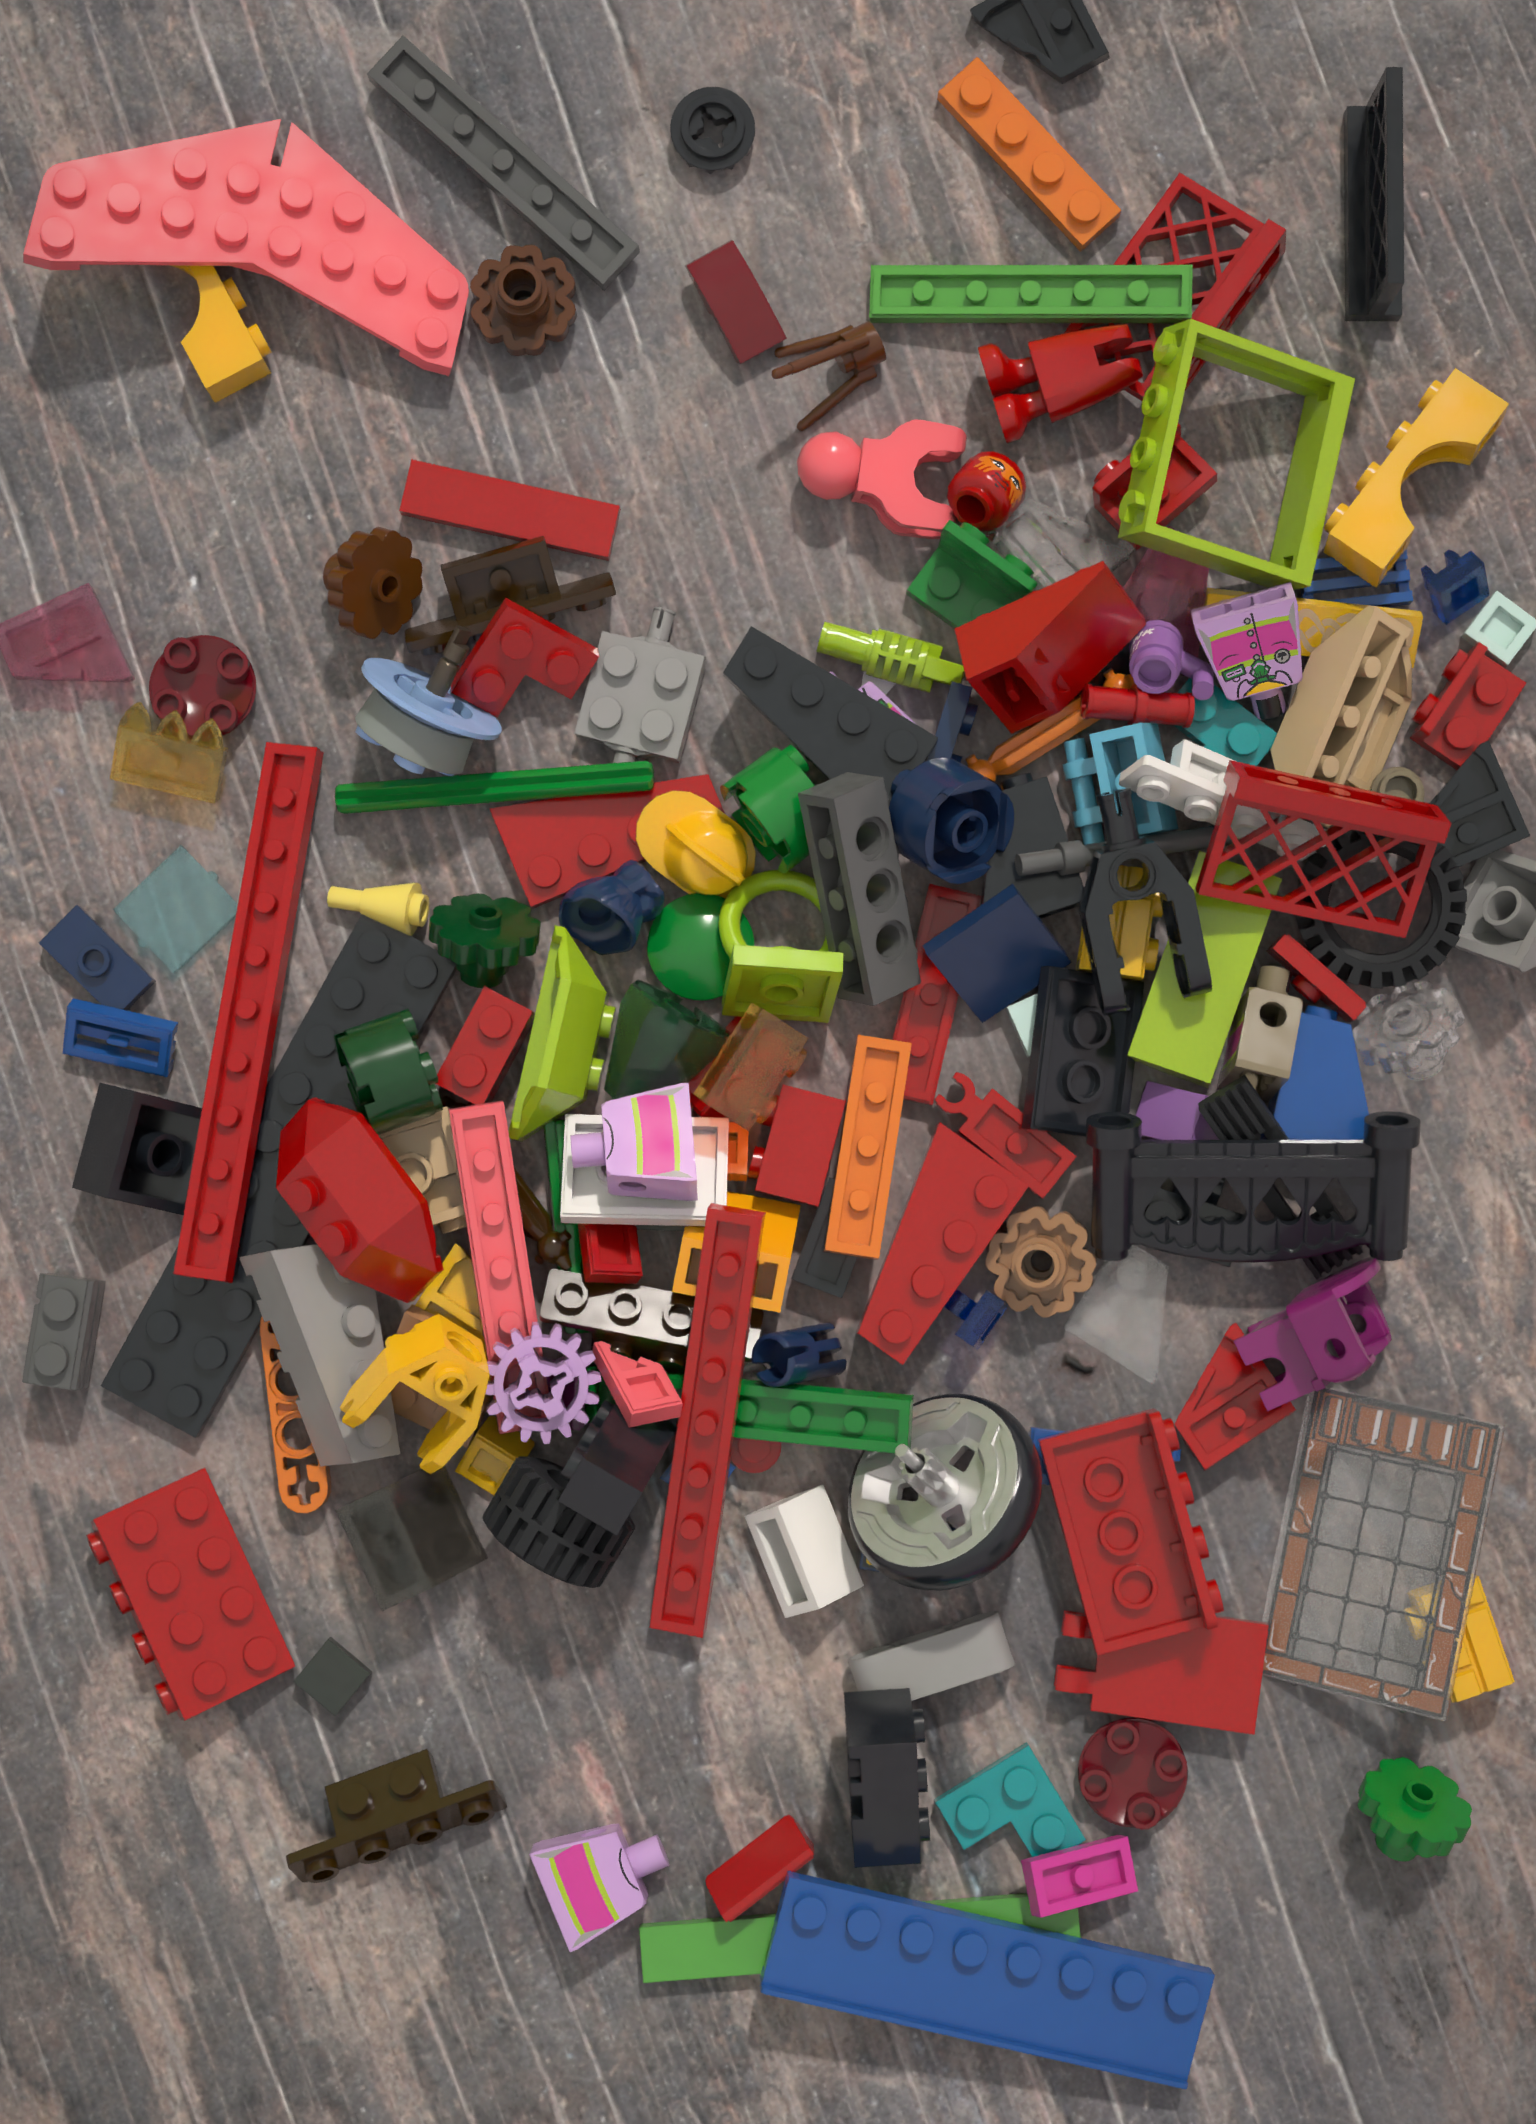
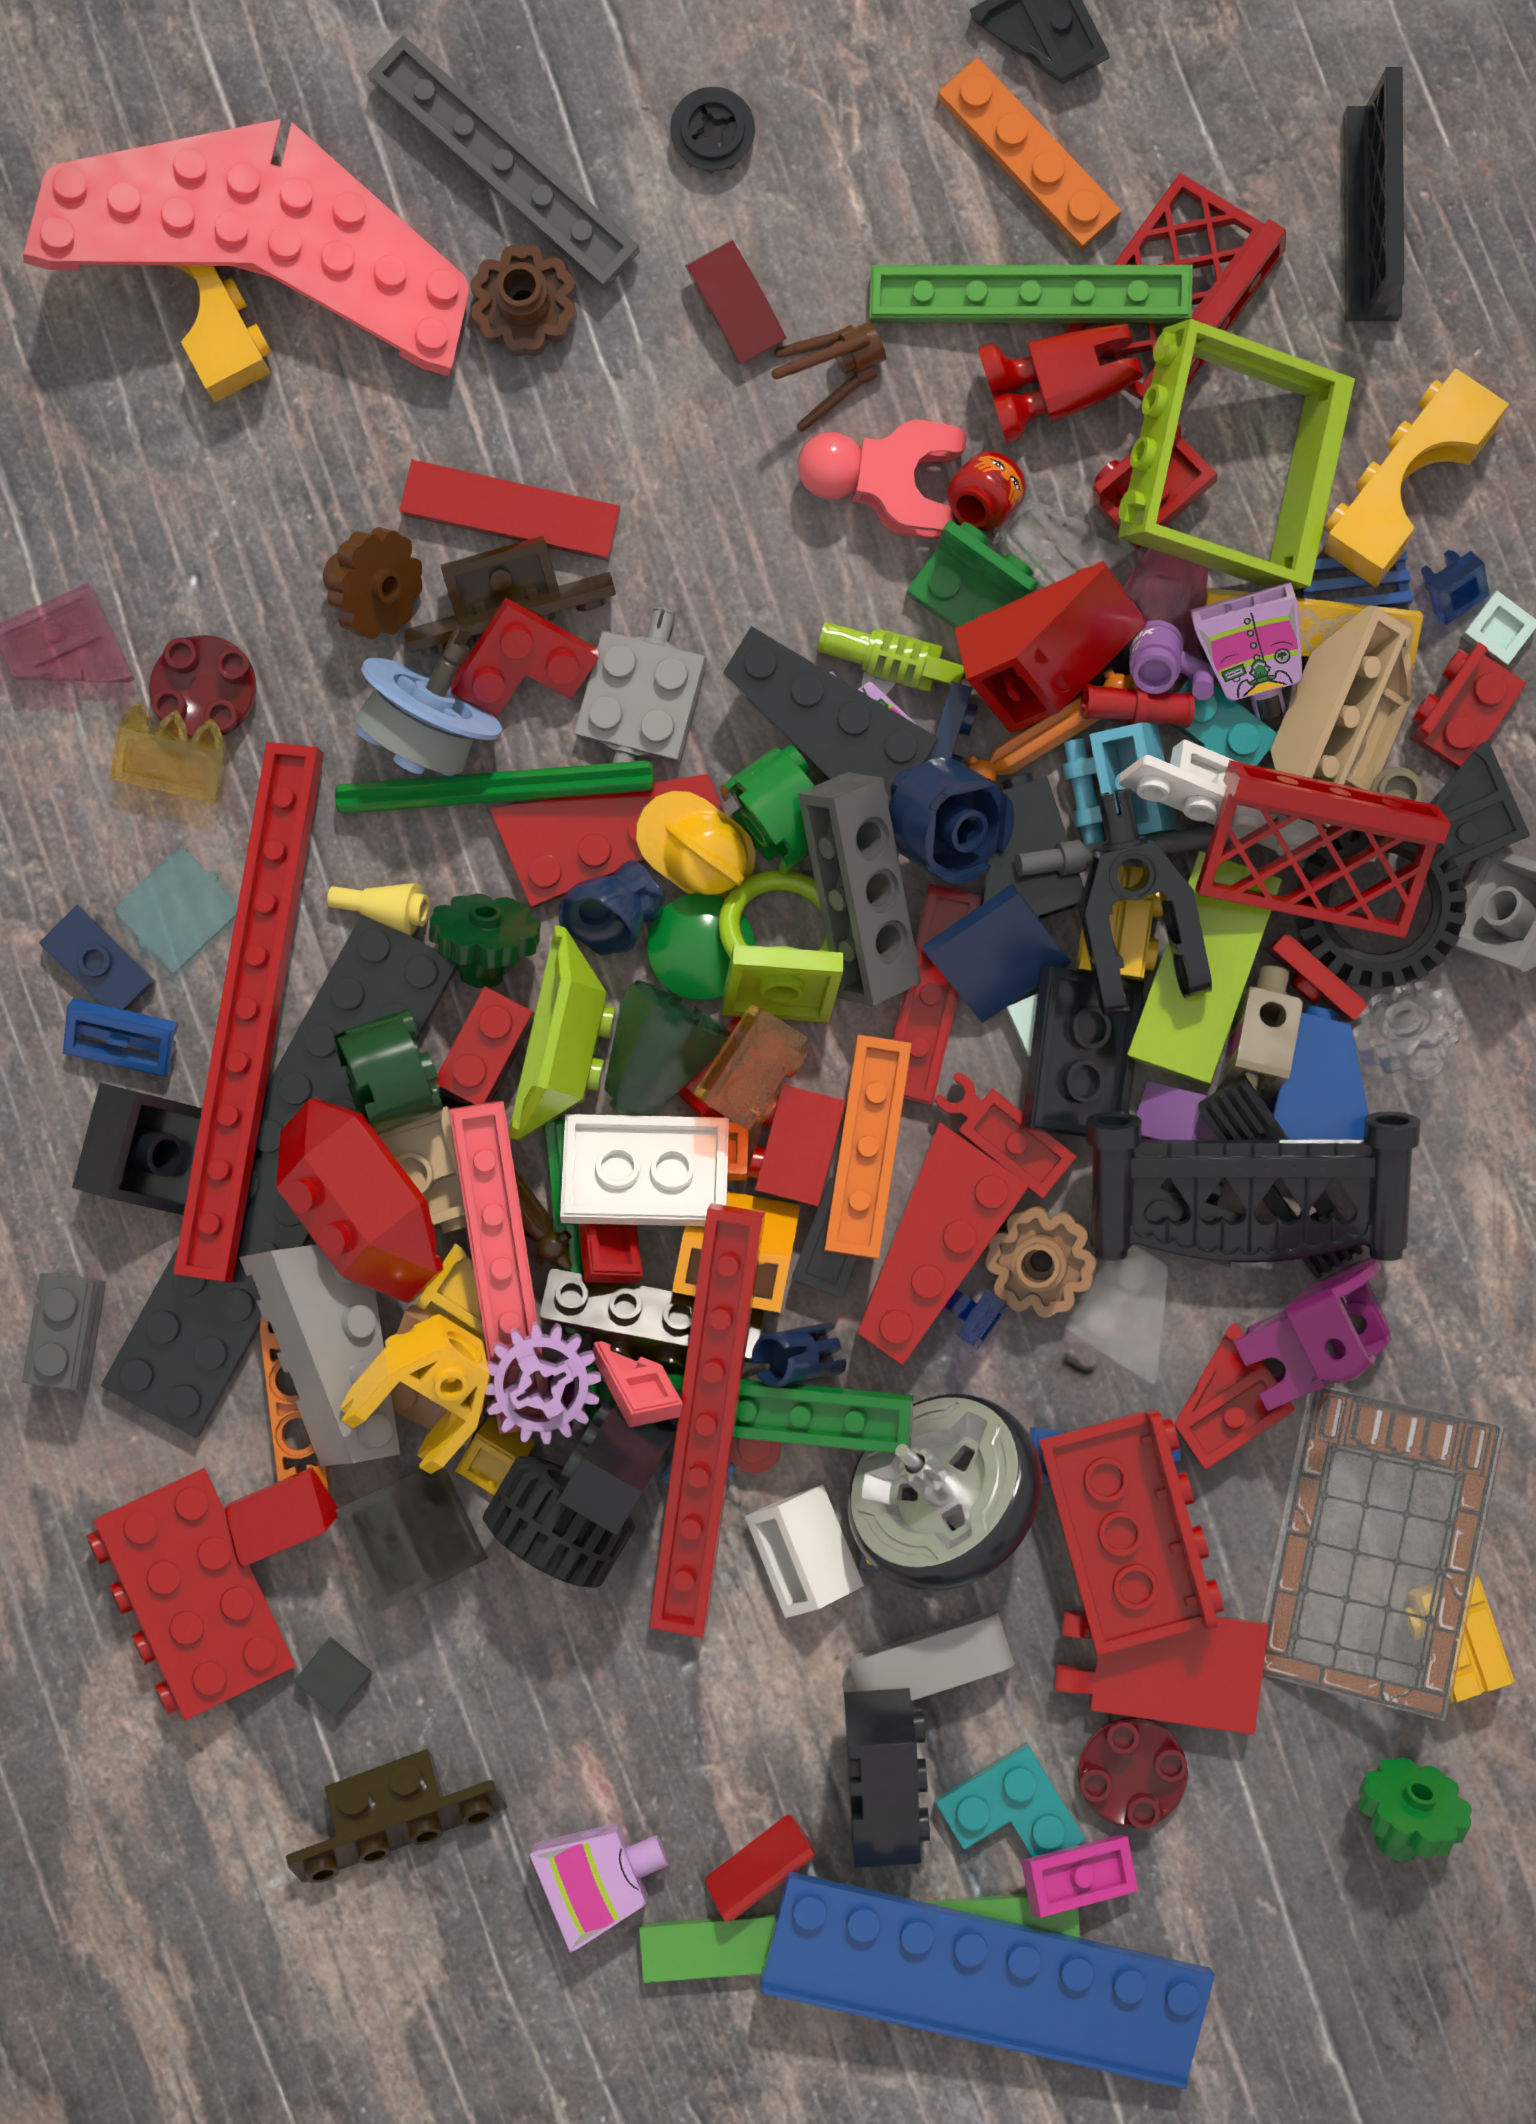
lavender torso [570,1083,698,1201] -> none
none -> red slope [224,1467,341,1567]

